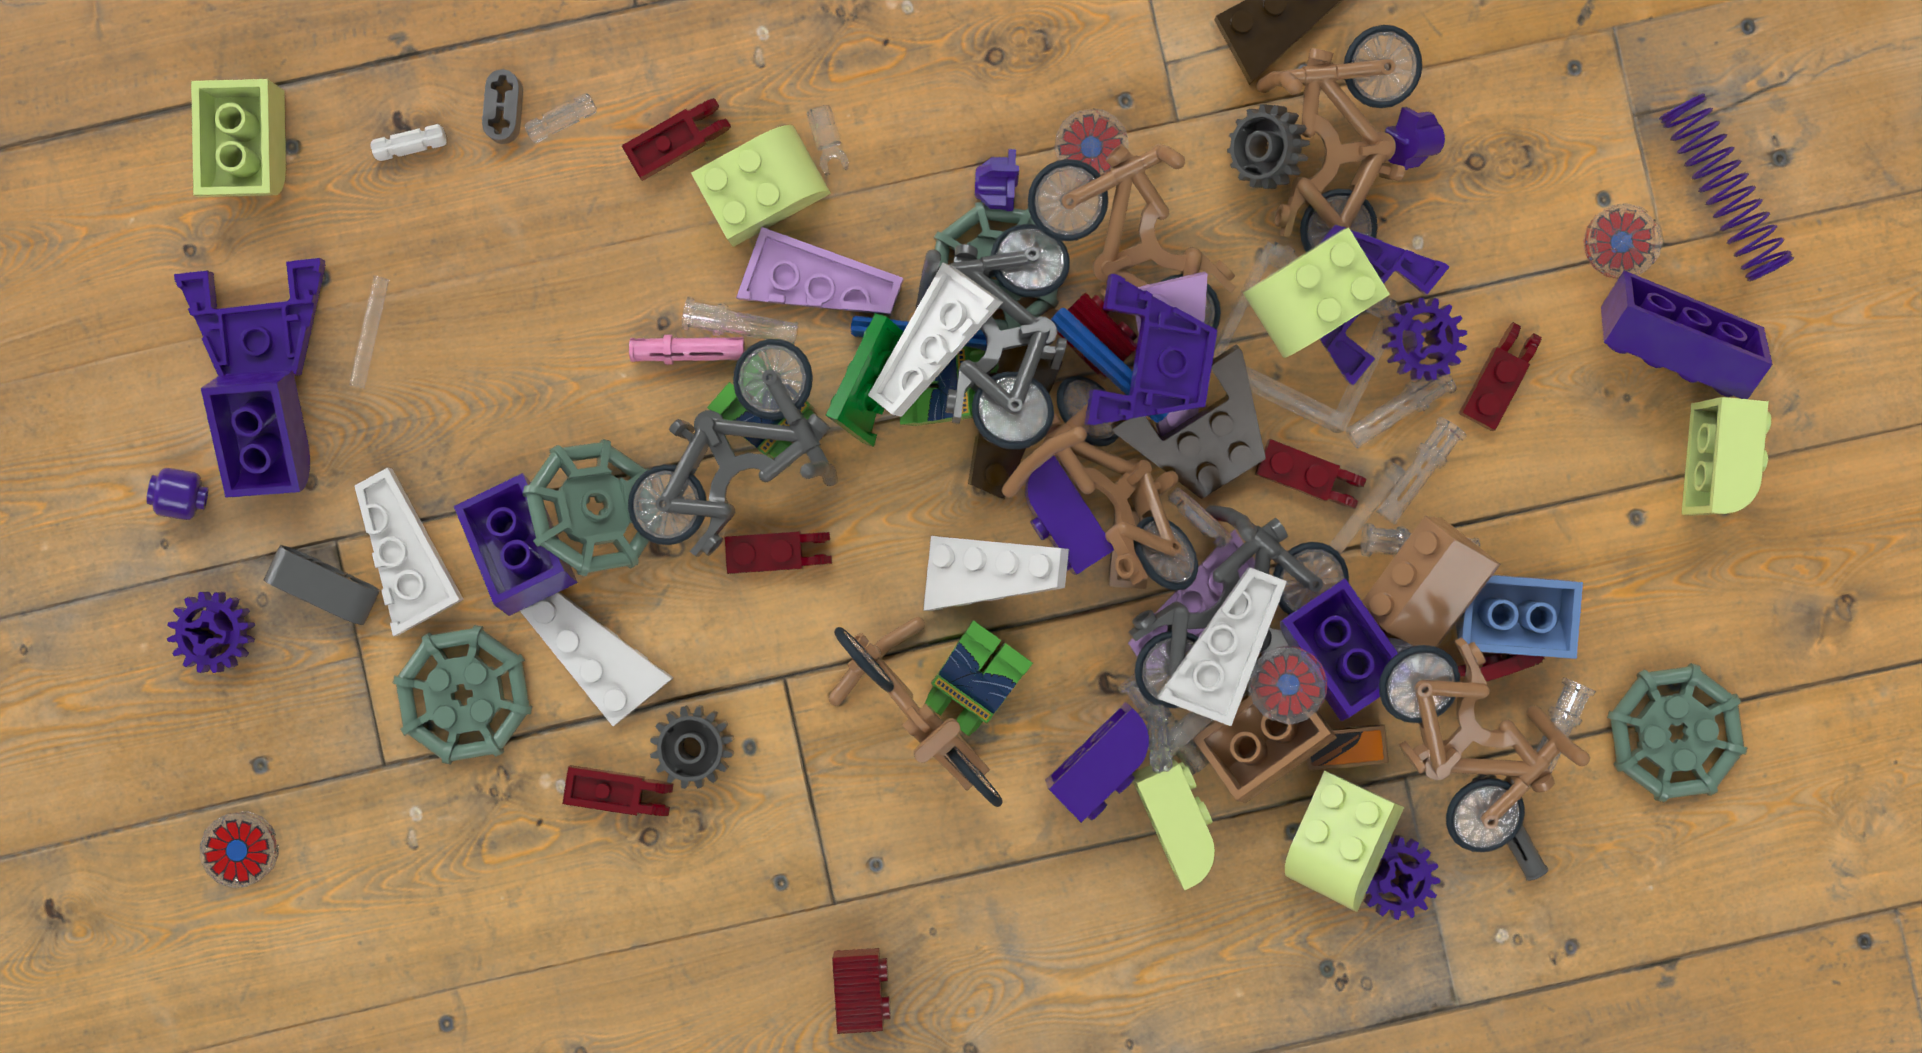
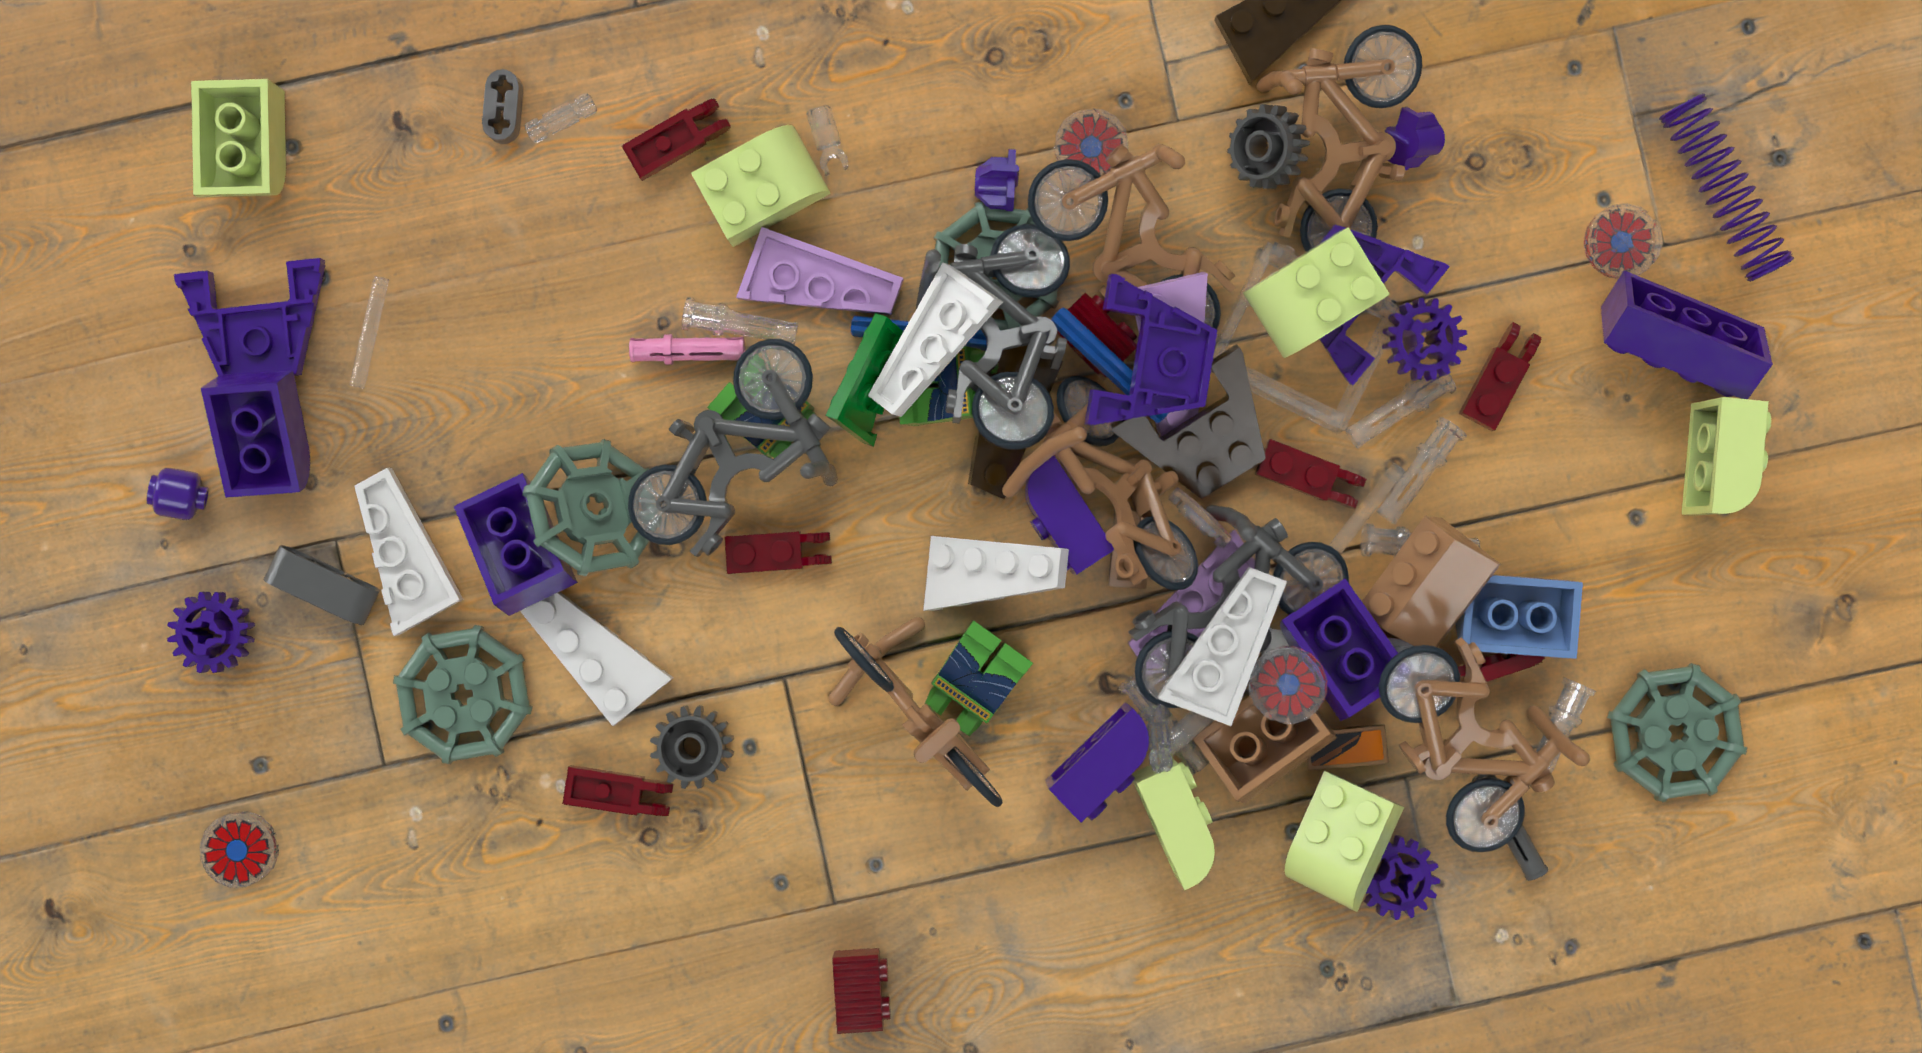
white axle [371,124,447,161] -> none

